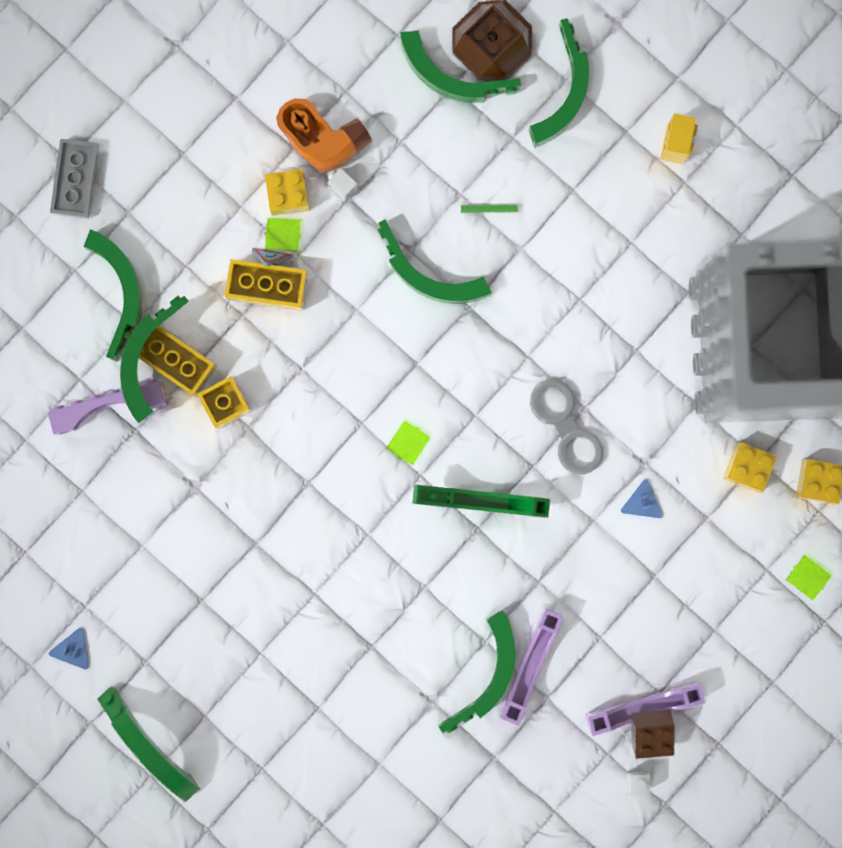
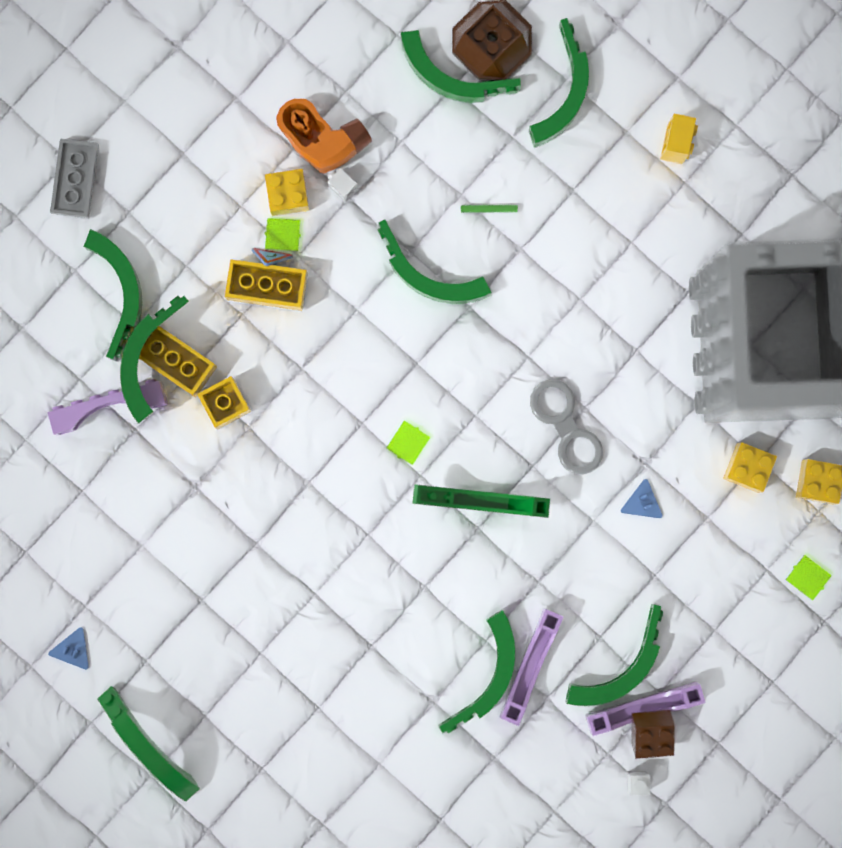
none -> green arch [565,604,663,706]

